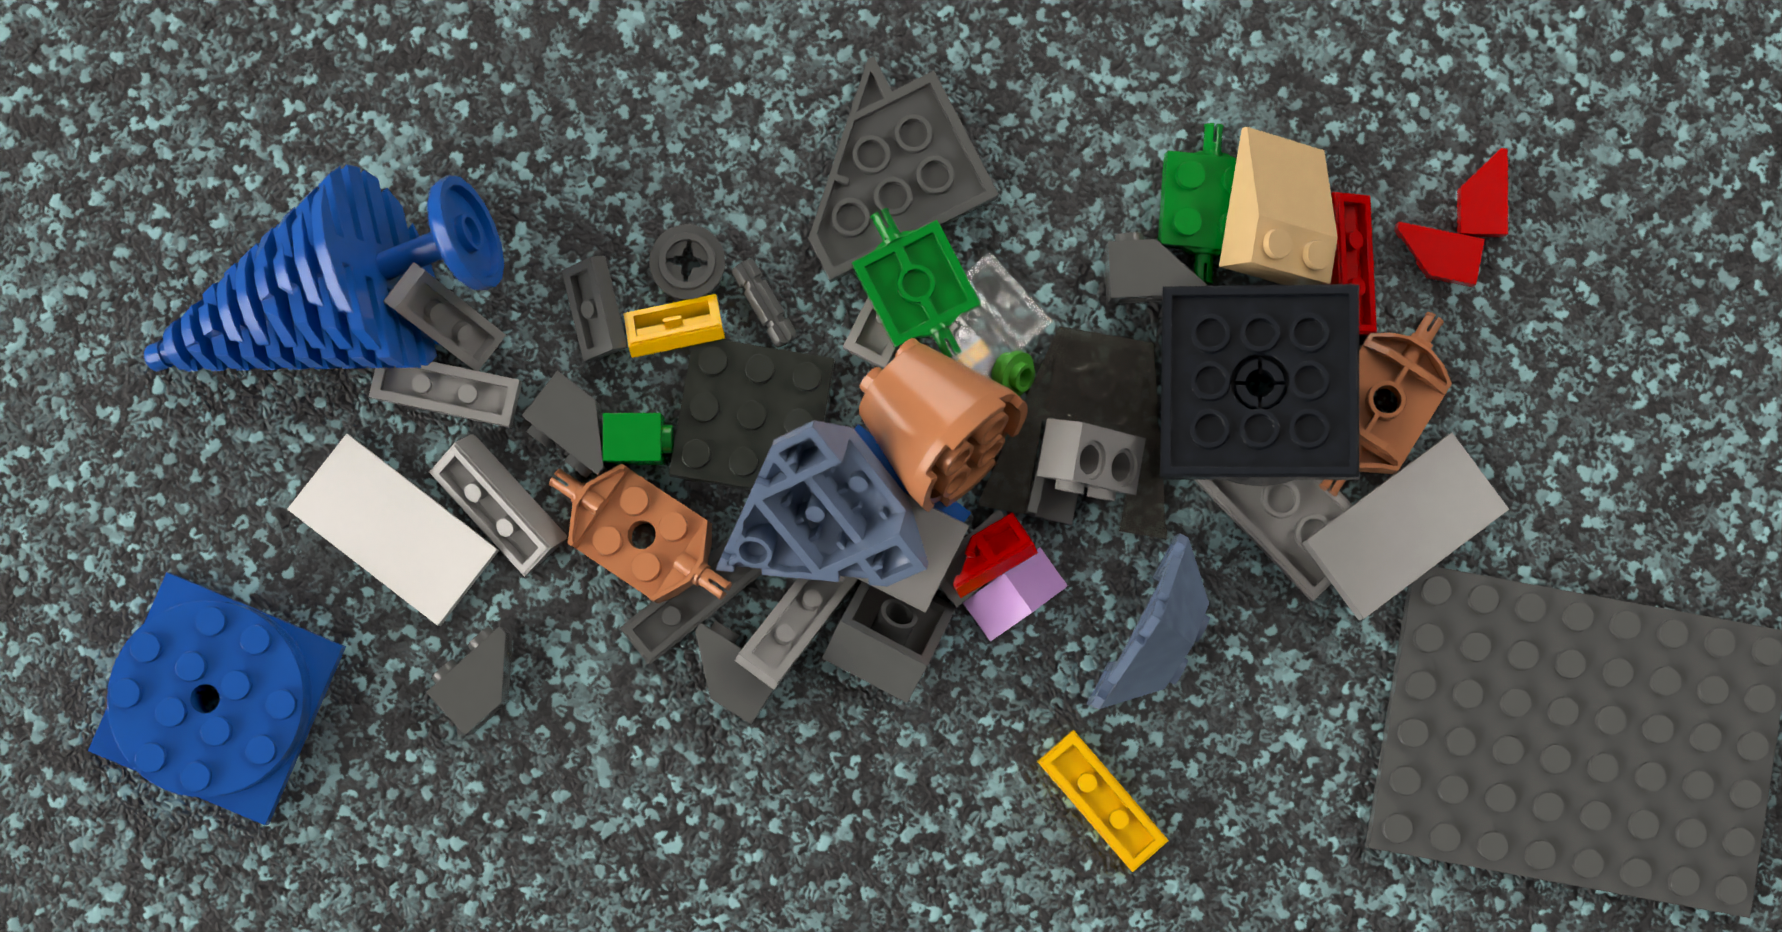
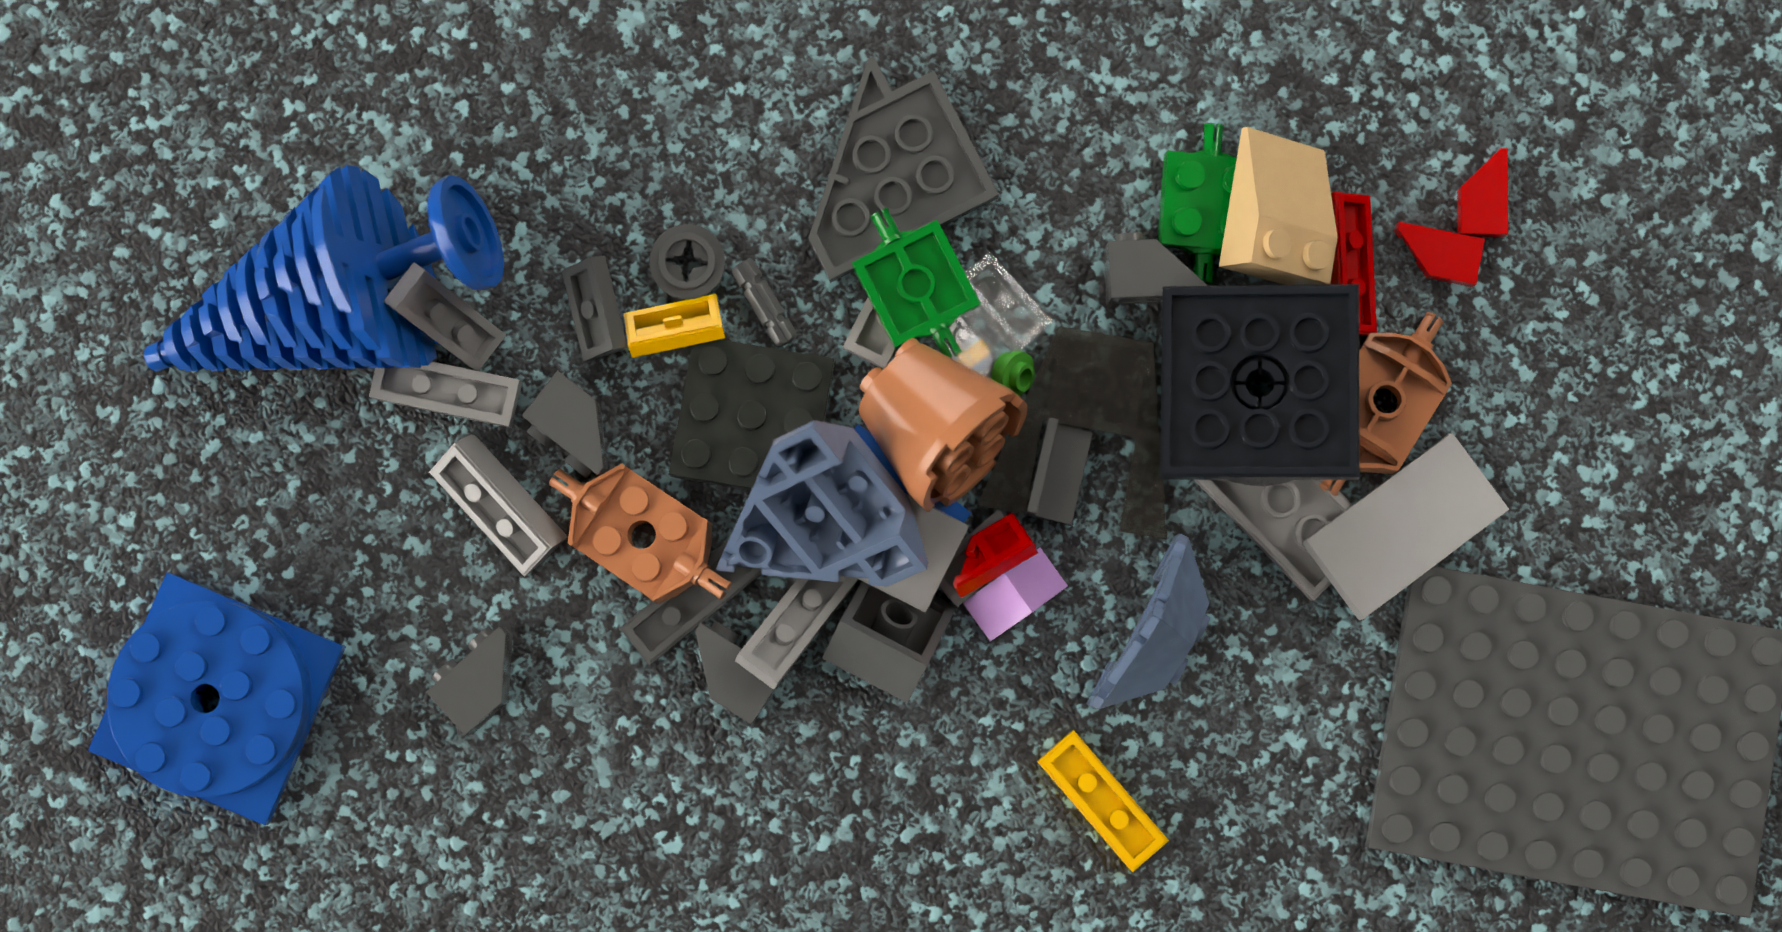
white tile [287,434,499,626] -> none
green brick [603,413,674,465] -> none
light grey brick [1037,418,1146,501] -> none

